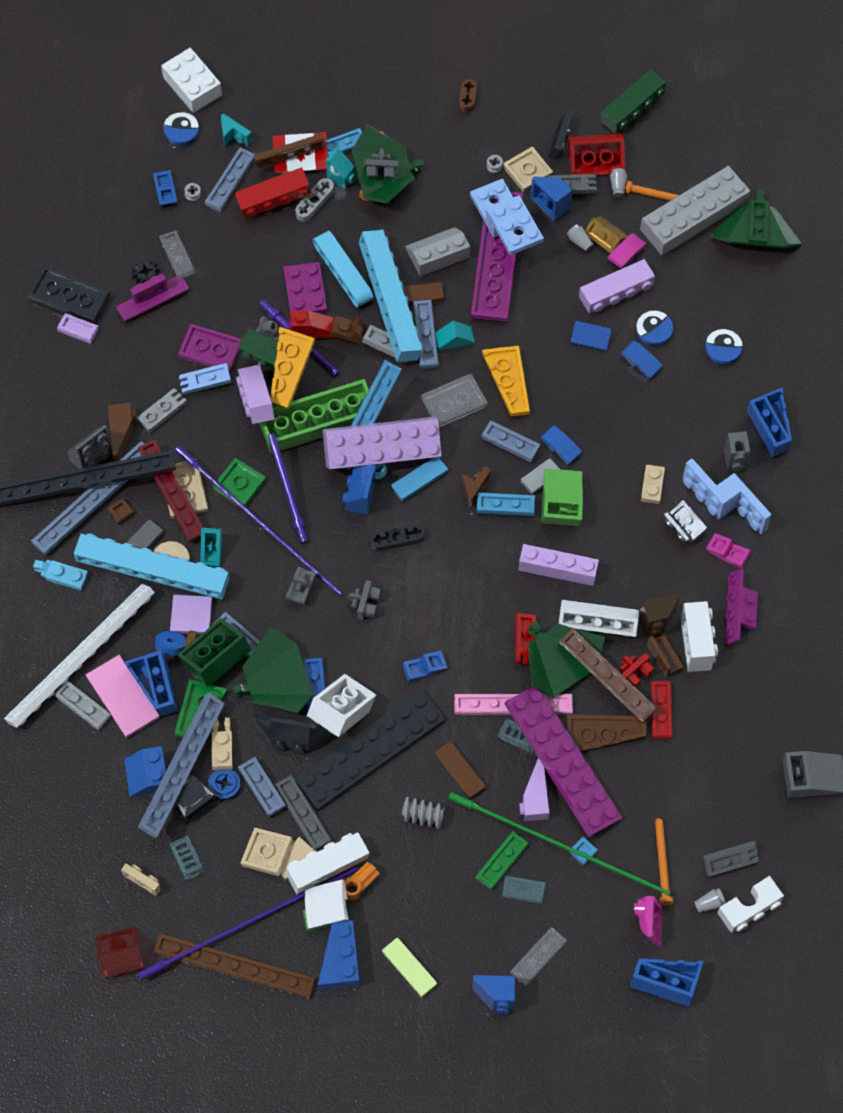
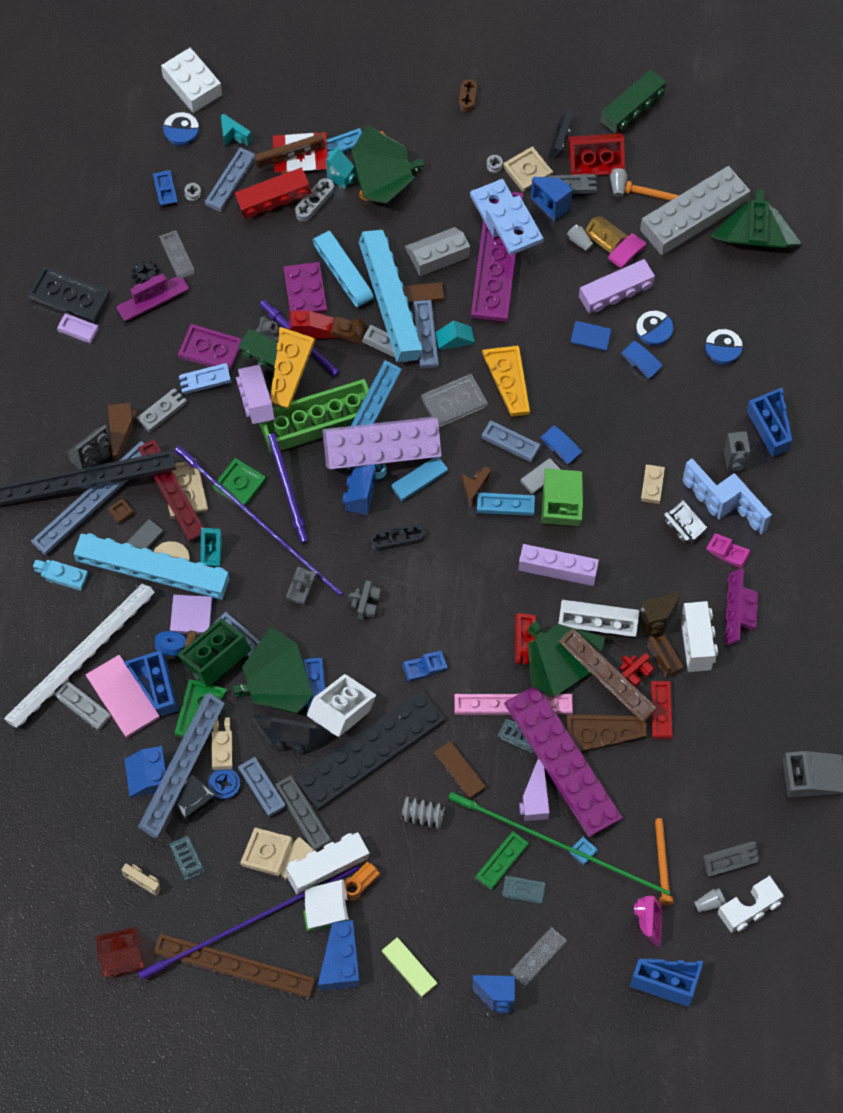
dark grey hips [364,149,398,179] -> none

